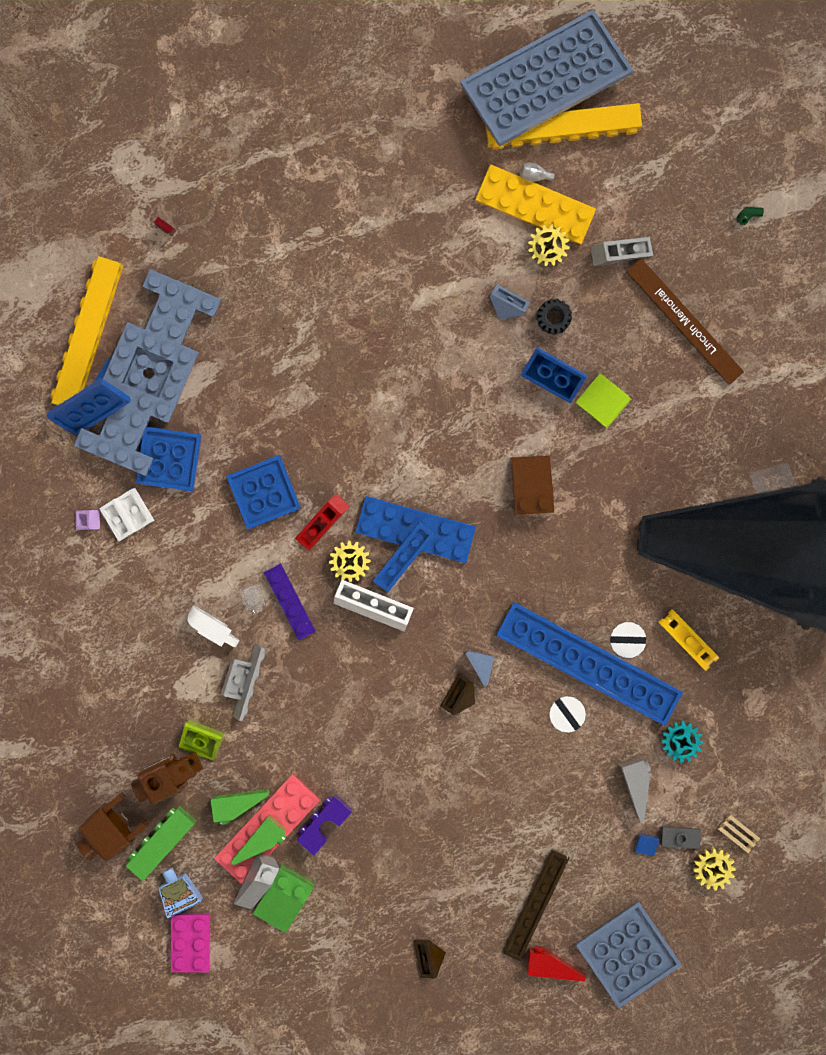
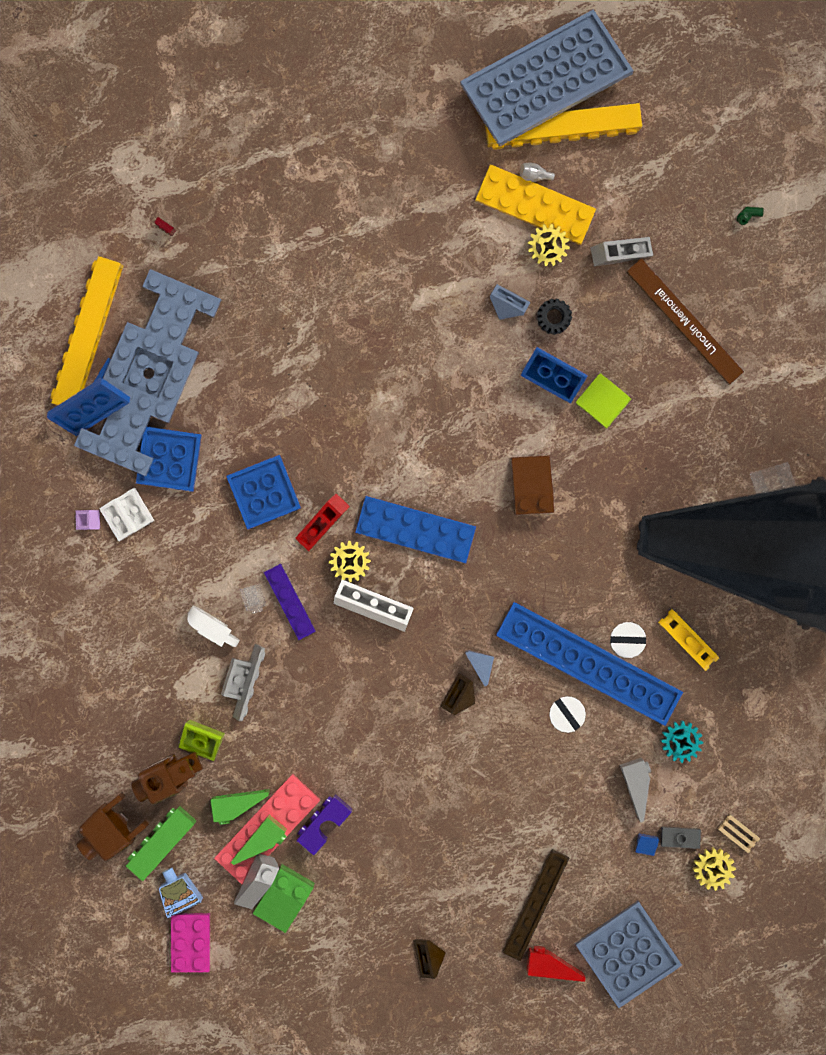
blue plate [373,521,435,592] -> none

